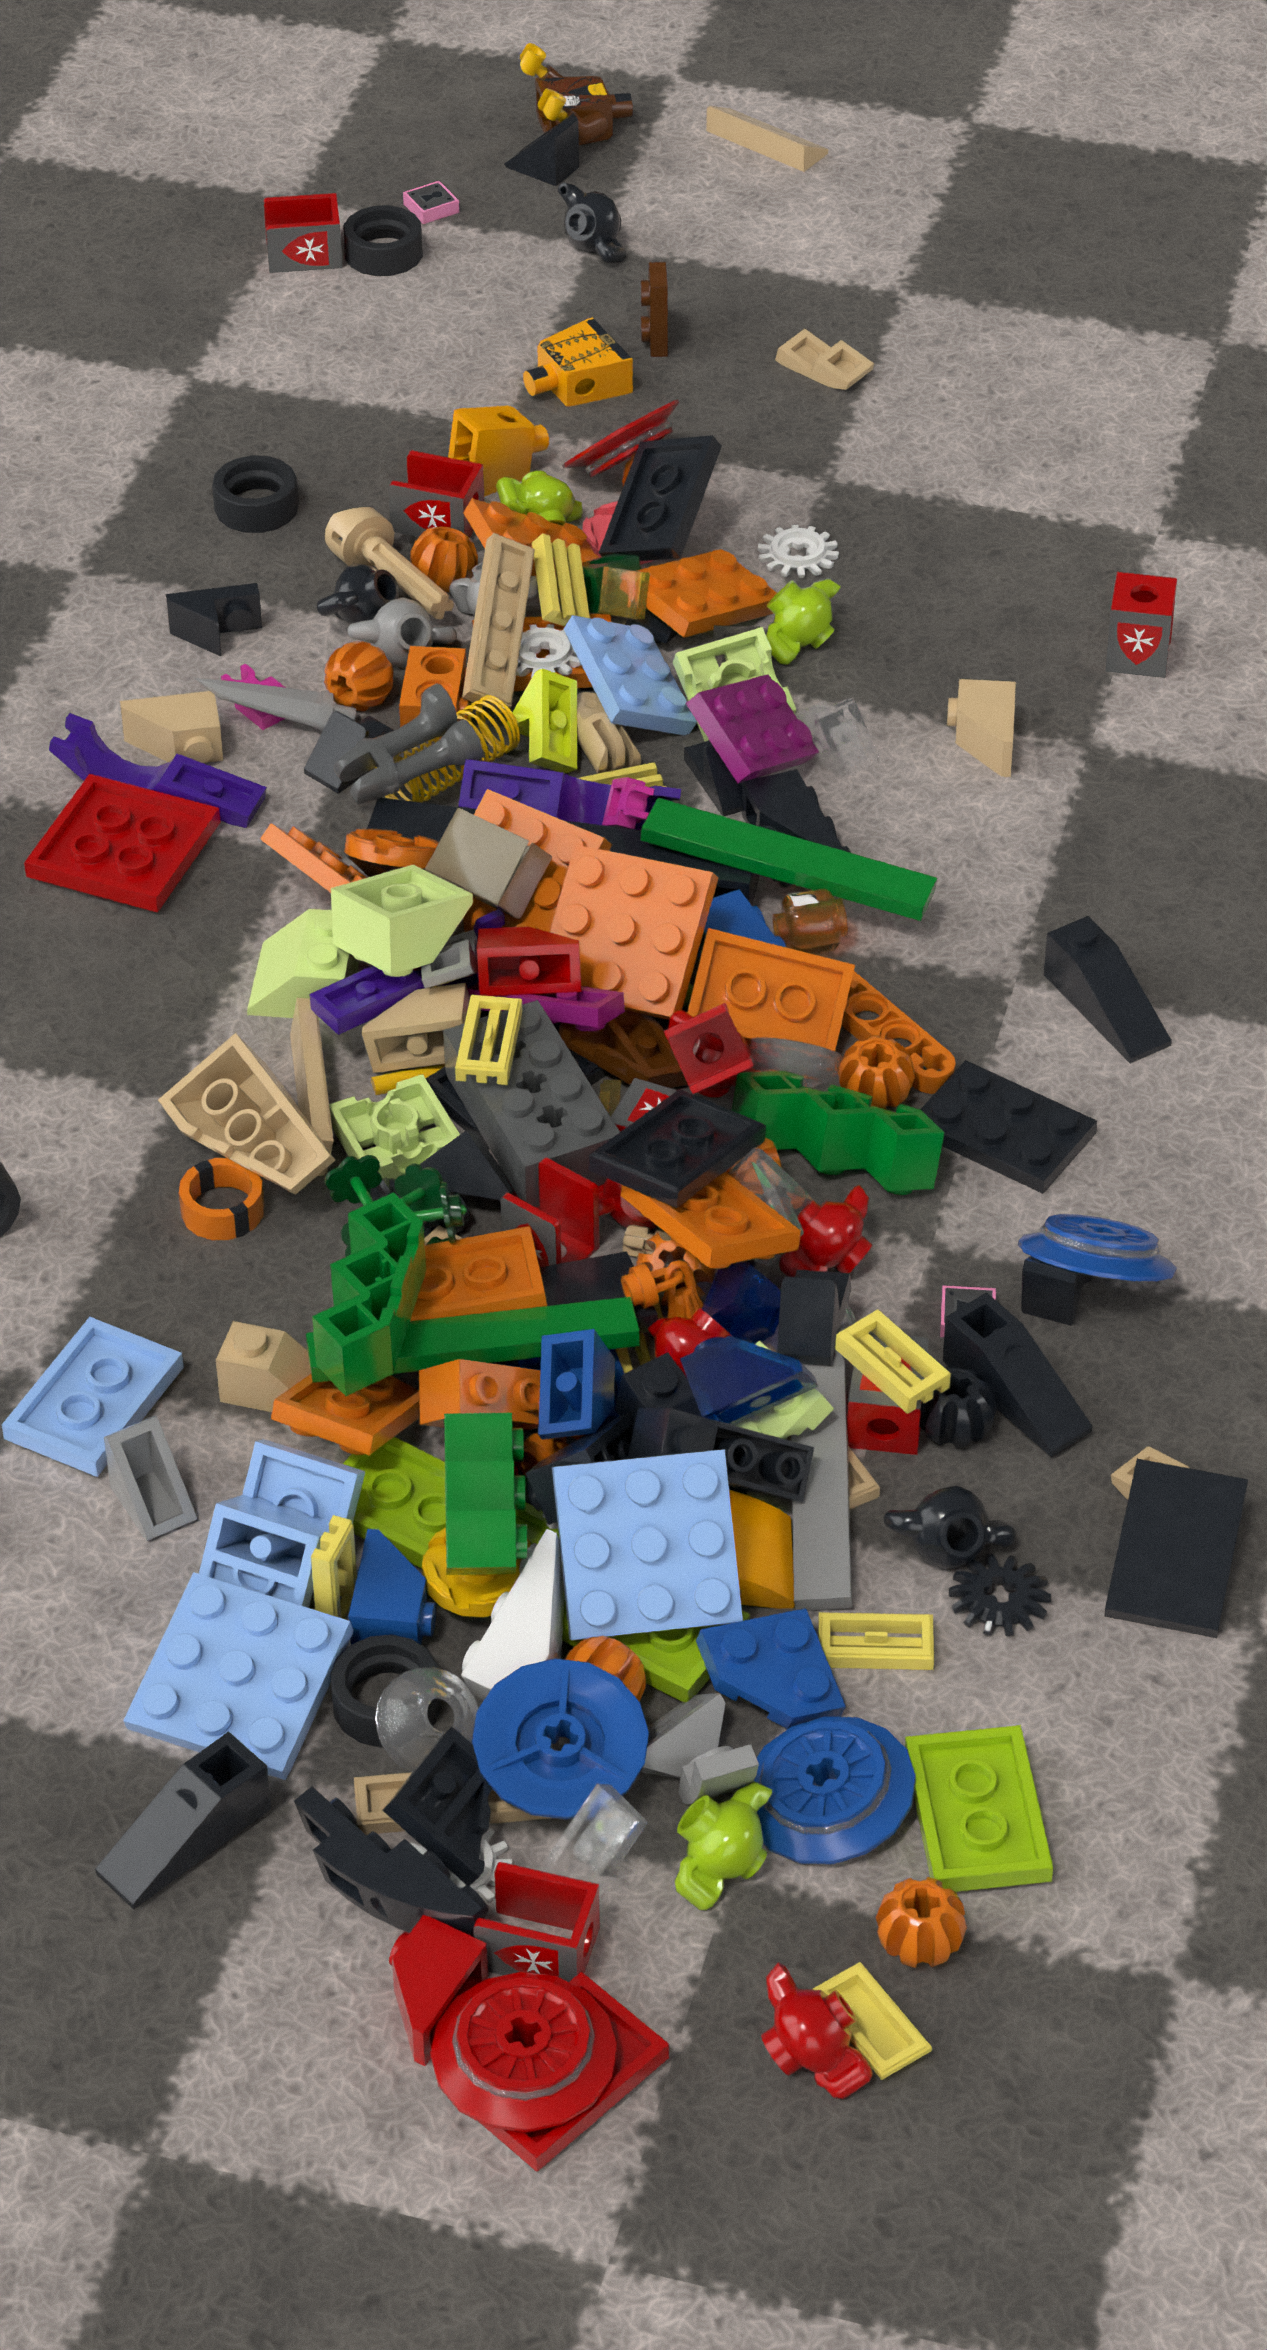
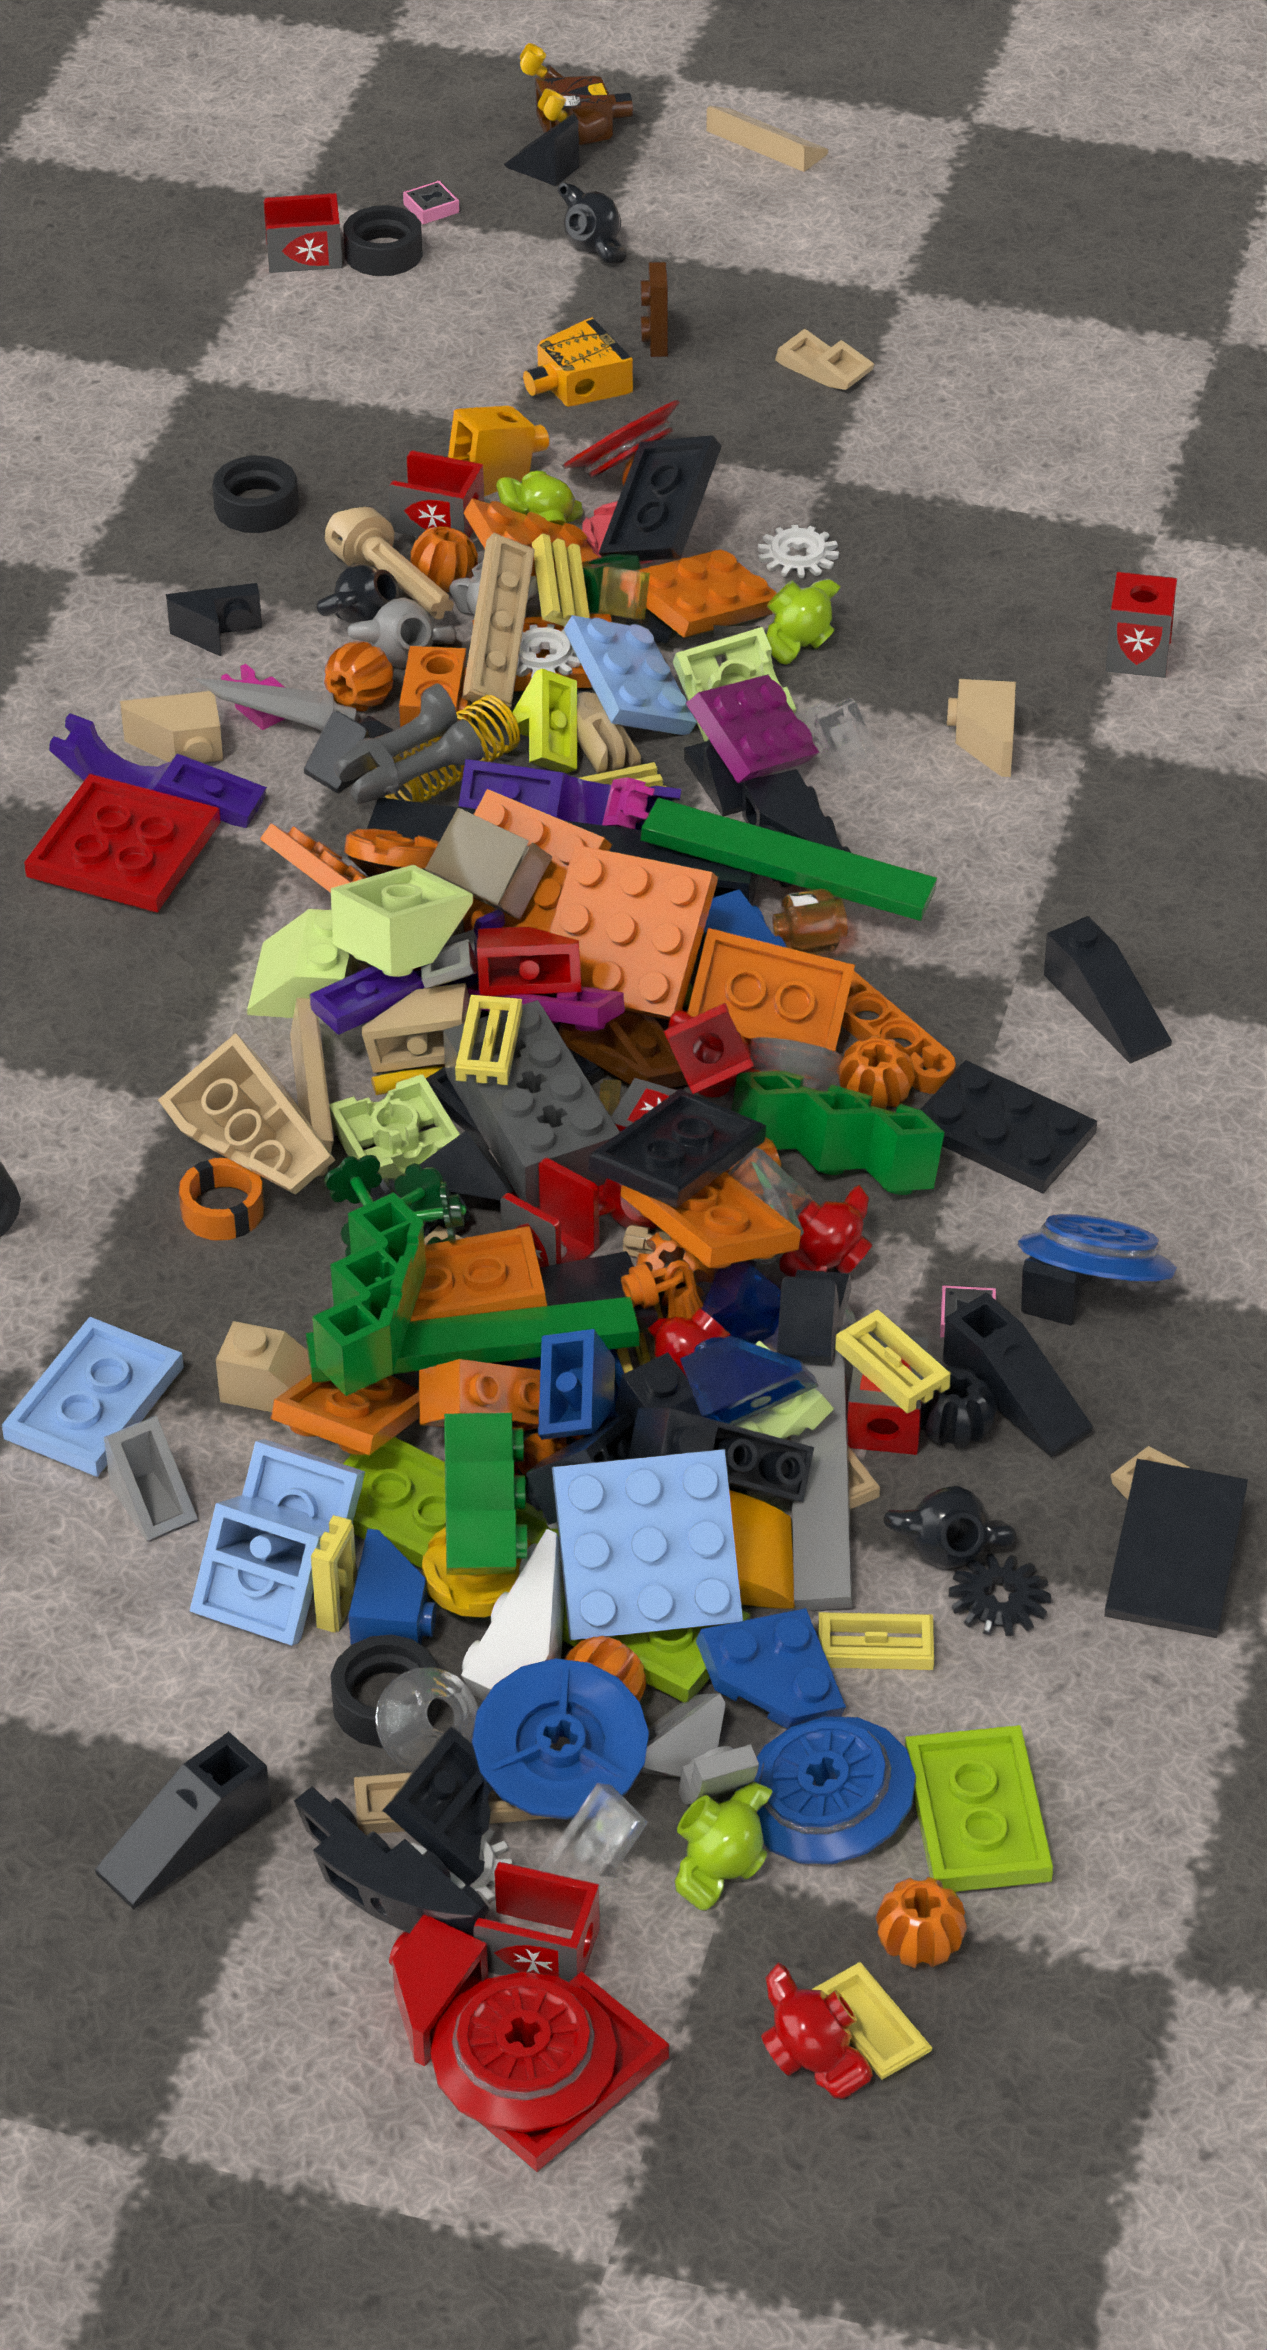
light blue plate [123,1572,353,1780] -> none

